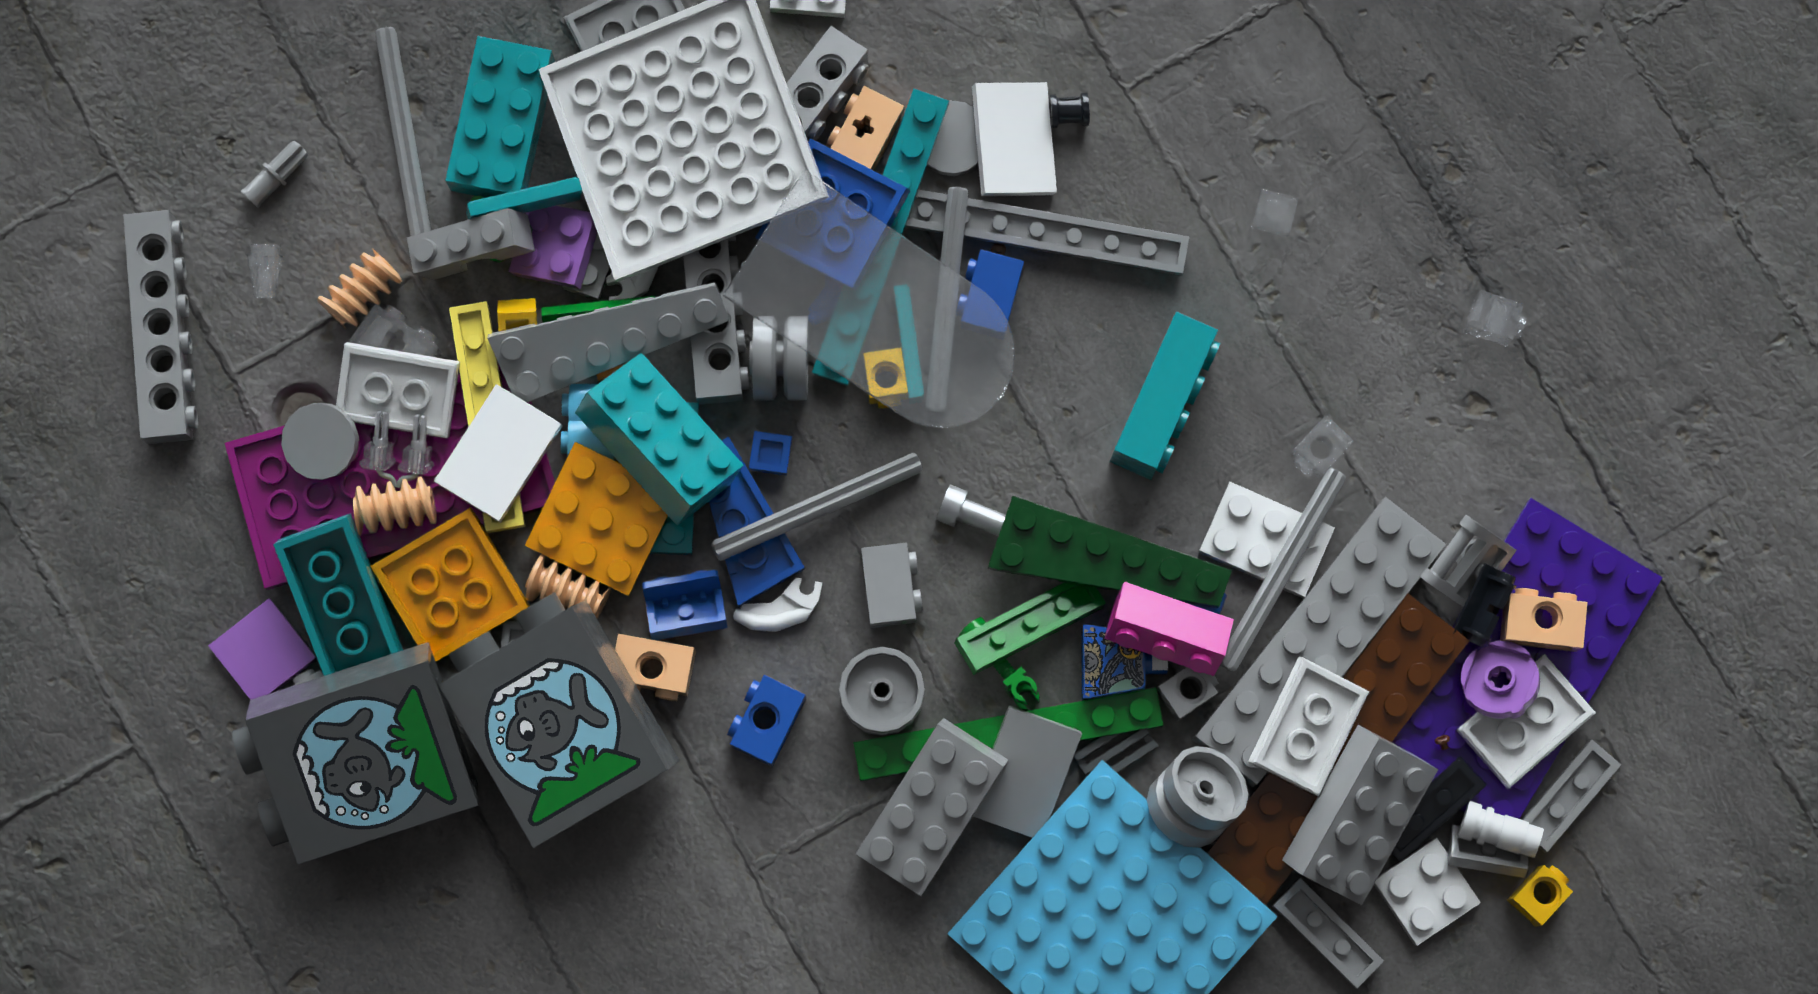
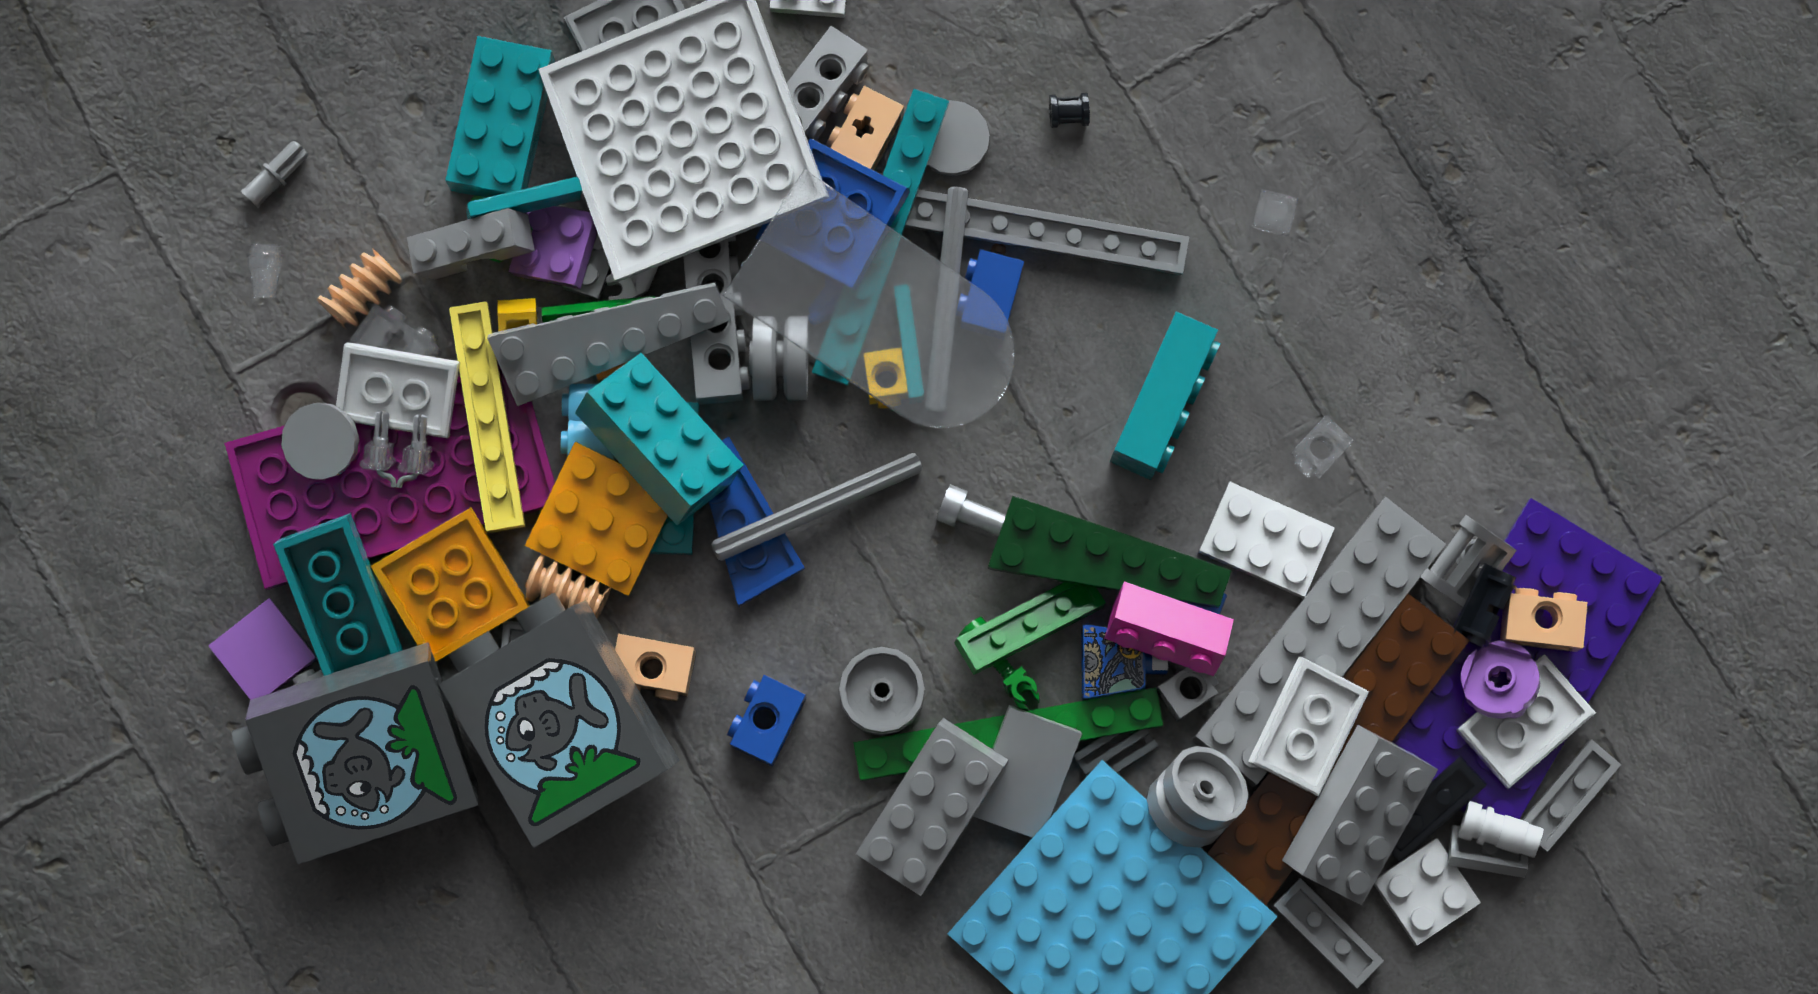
light grey brick [123,210,198,444] -> none
light nougat piece [353,476,437,535] -> none
light grey axle [375,27,431,236] -> none
white tile [434,384,562,523] -> none
blue bracket [642,570,728,640] -> none
white piece [733,578,823,632] -> none
blue plate [749,431,792,476] -> none
light grey brick [861,543,923,628] -> none
white tile [972,82,1057,196] -> none
light grey axle [1220,468,1346,672] -> none
reddish brown piece [1435,735,1450,750] -> none
clear brick [1463,290,1526,347] -> none
yellow brick [1507,865,1573,927] -> none

